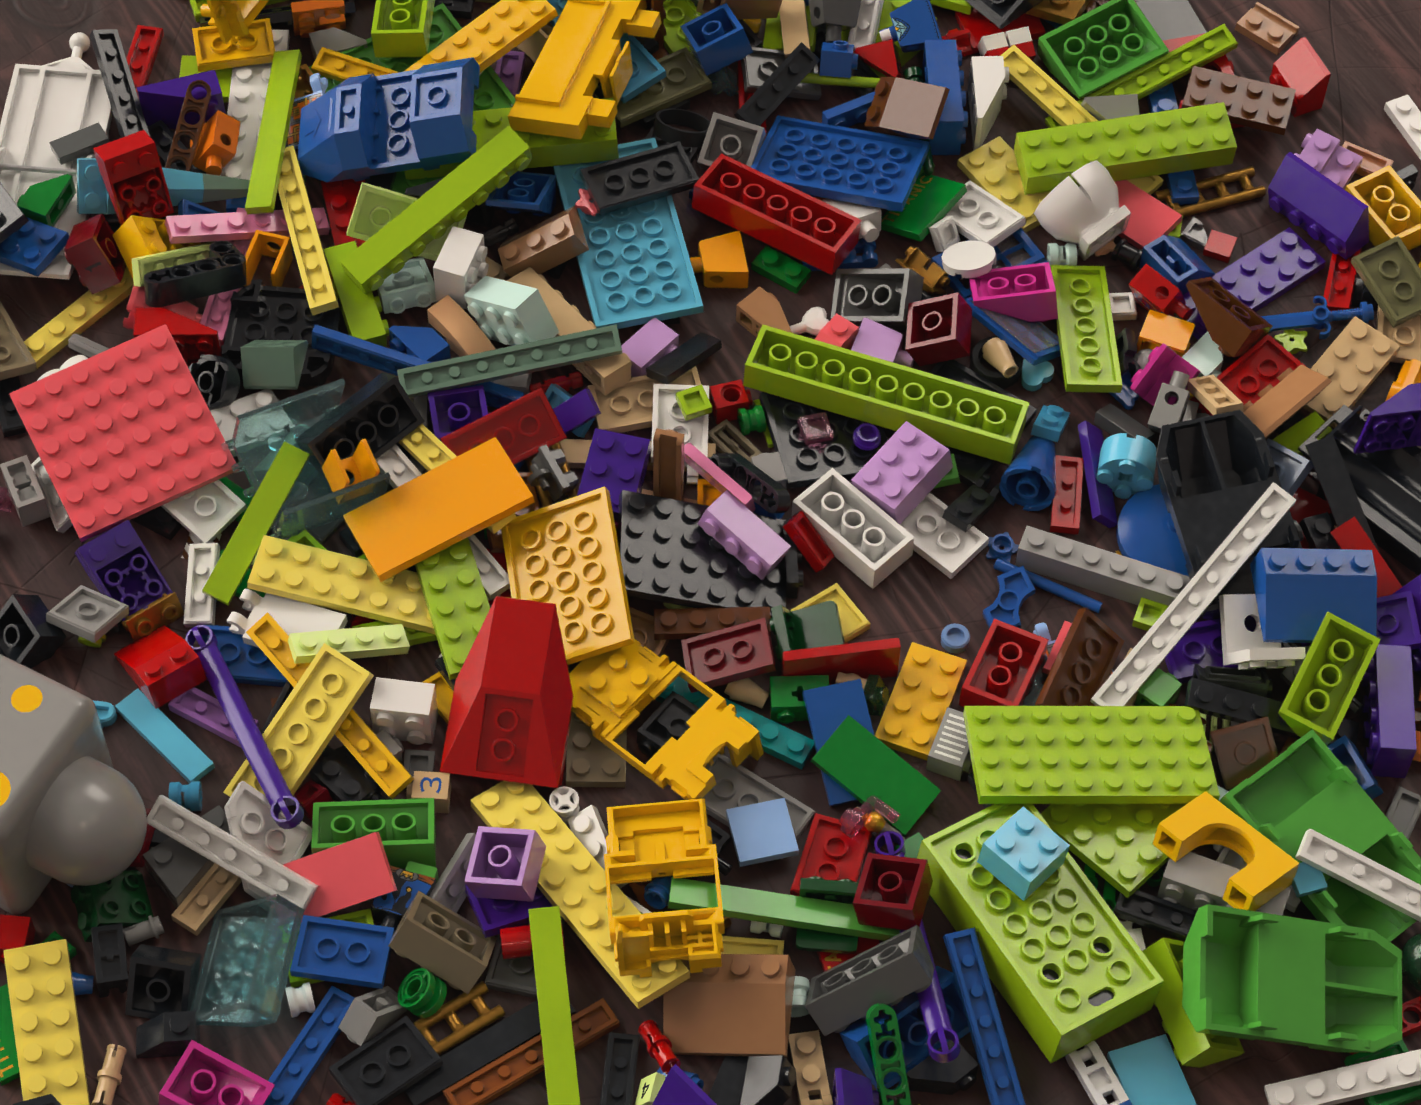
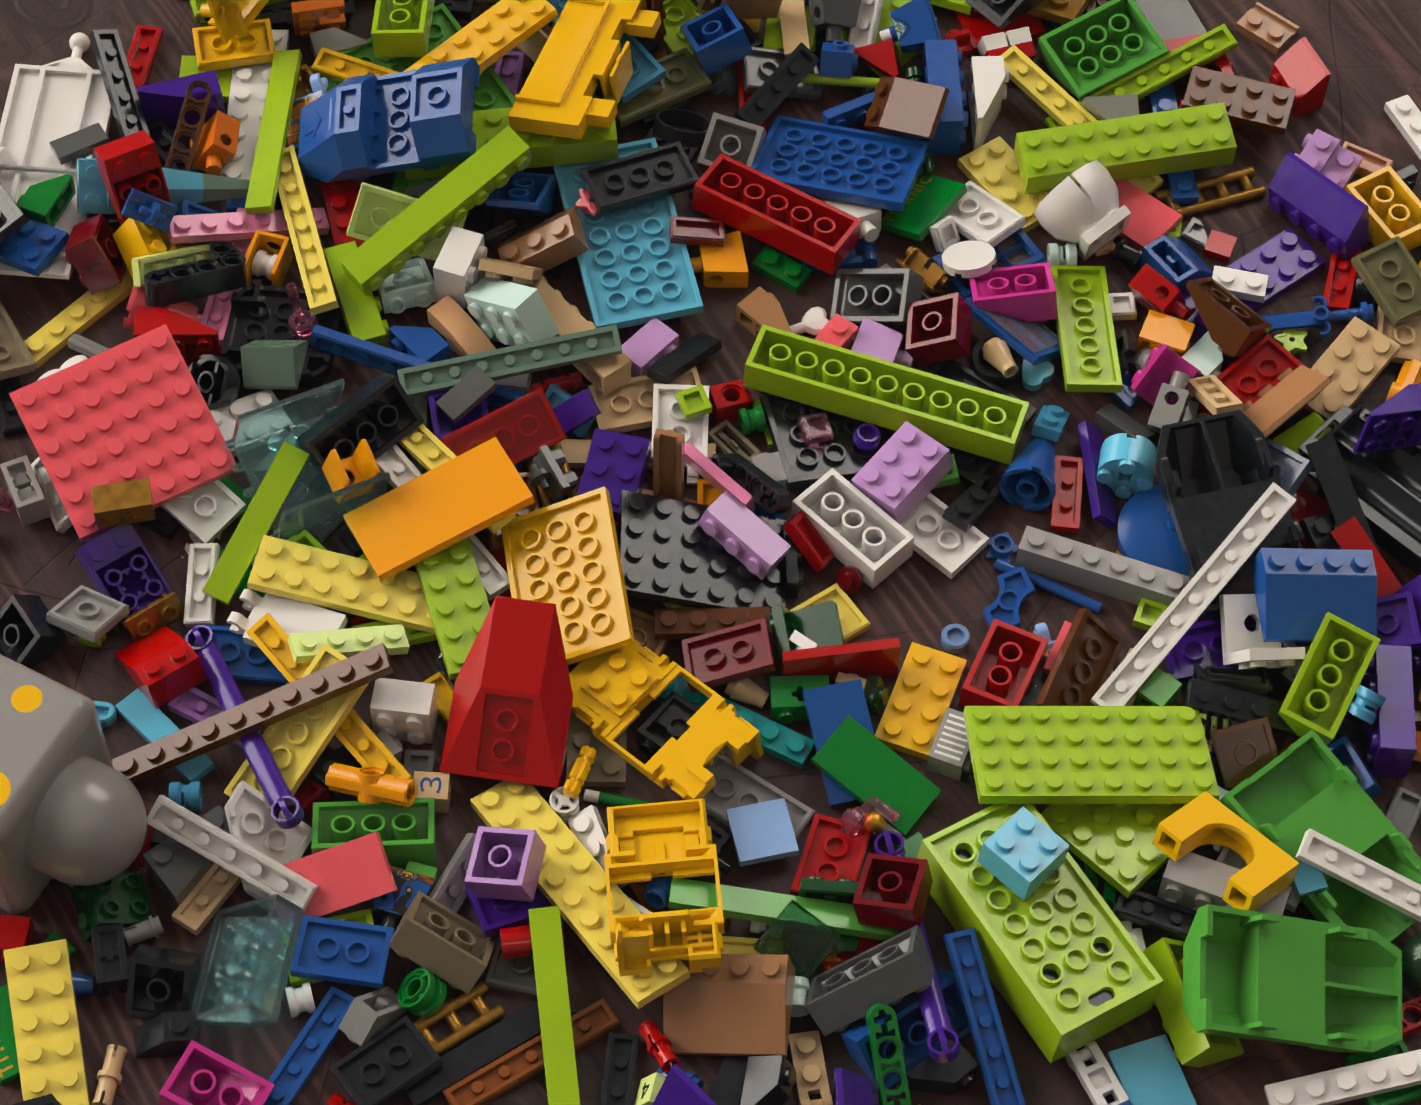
none -> pearl gold hinge [91,478,156,529]
none -> plate [112,643,394,784]
none -> blue hips [121,188,178,232]
none -> white wheel [251,250,278,281]
none -> clear pink plate [285,282,318,337]
none -> light orange piece [325,763,417,807]
none -> dark grey tile [436,366,498,424]
none -> tan plate [478,258,543,284]
none -> yellow axle [563,745,596,799]
none -> green bar [583,789,655,807]
none -> dark red tile [669,216,725,247]
none -> clear green tile [754,899,841,979]
none -> white plate [789,630,821,650]
none -> dark red plate [836,566,864,595]
none -> white plate [1212,265,1268,303]
none -> dark azure wheel [1347,684,1386,724]

